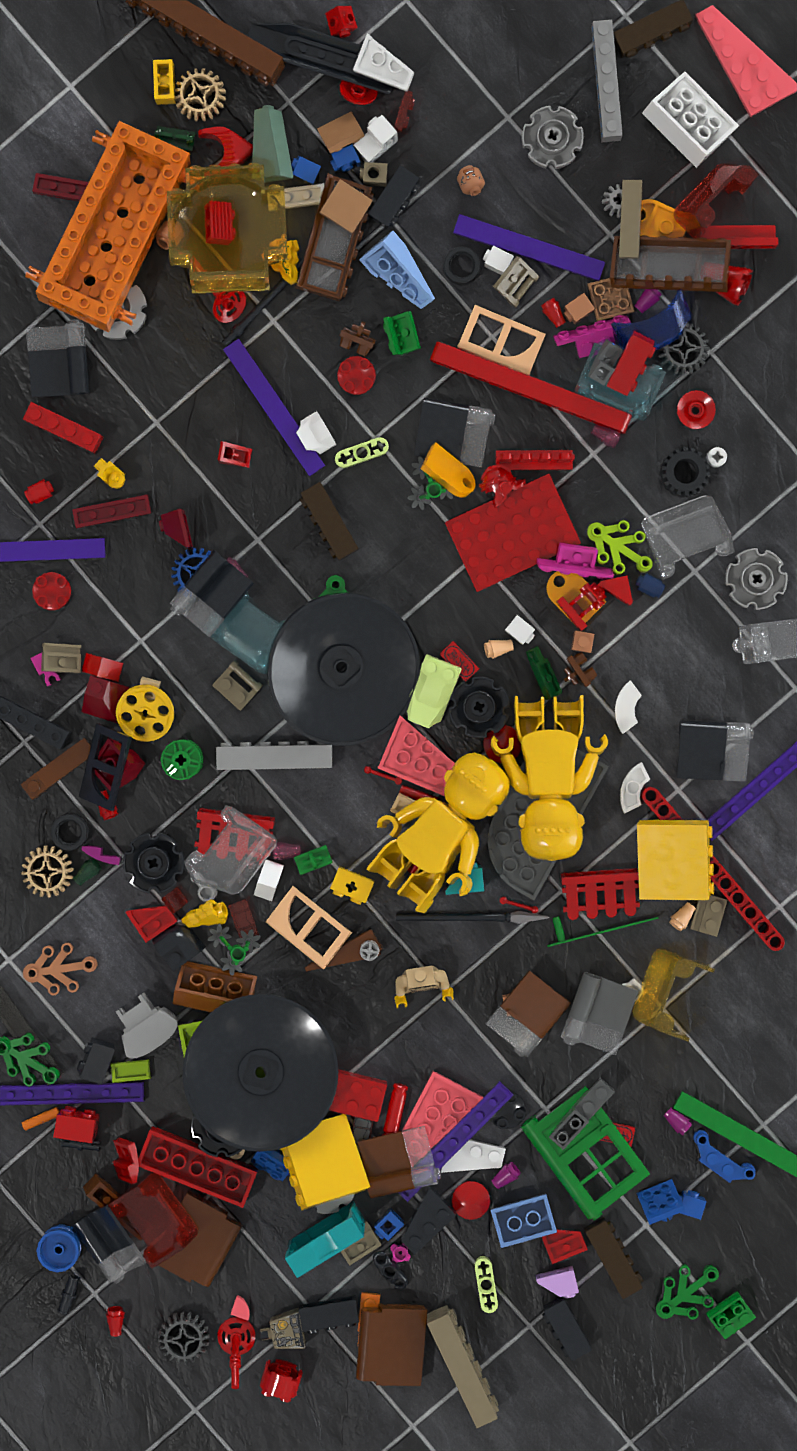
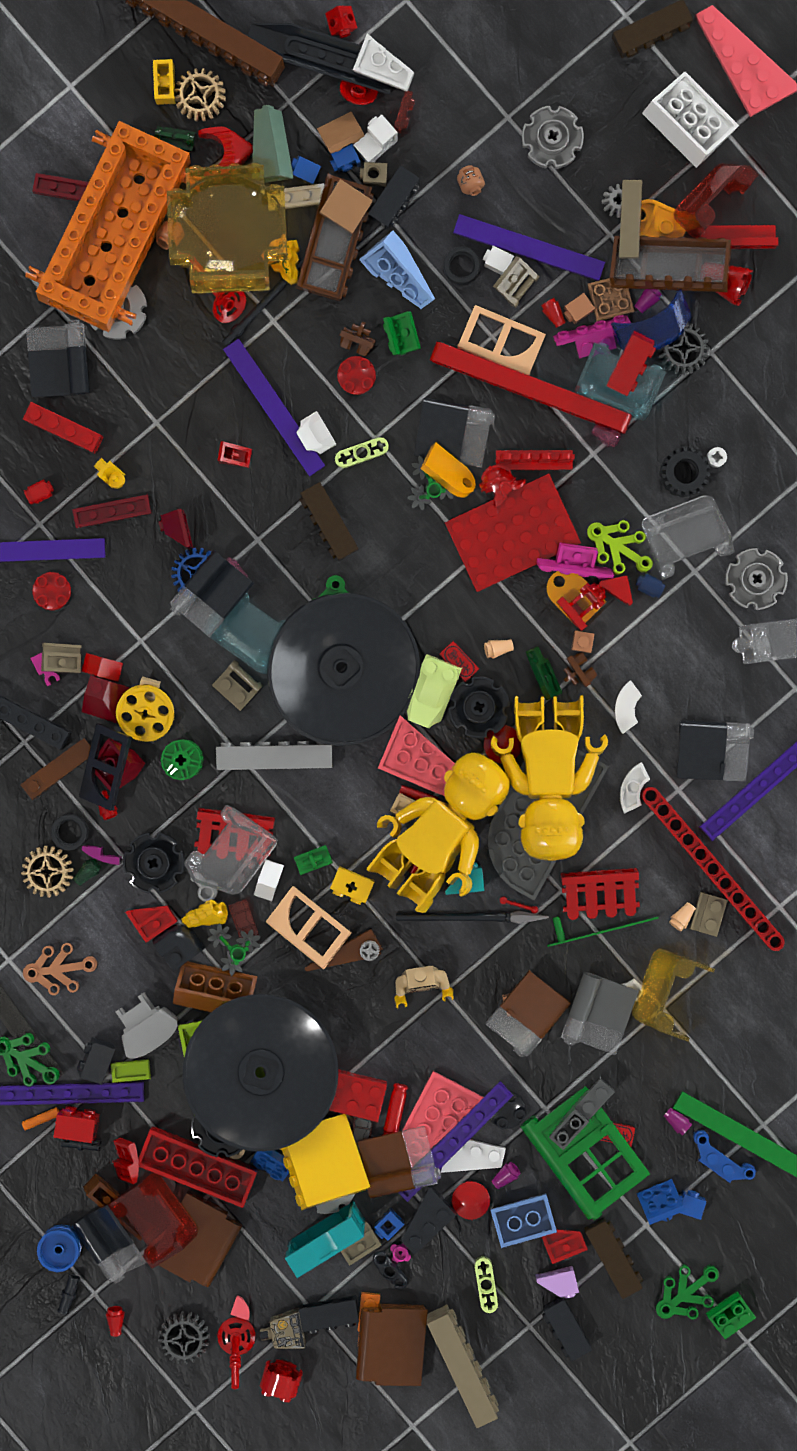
clear red tile [161,887,188,914] -> none
red brick [204,200,236,245] -> none
clear pink cone [272,842,300,861] -> none
red hinge [364,766,402,785] -> none
white brick [505,615,535,645] -> none
dark grey slope [588,339,624,385] -> none
light grey brick [591,19,622,143] -> none
yellow brick [637,820,714,900] -> none
red dish [677,390,716,429] -> none

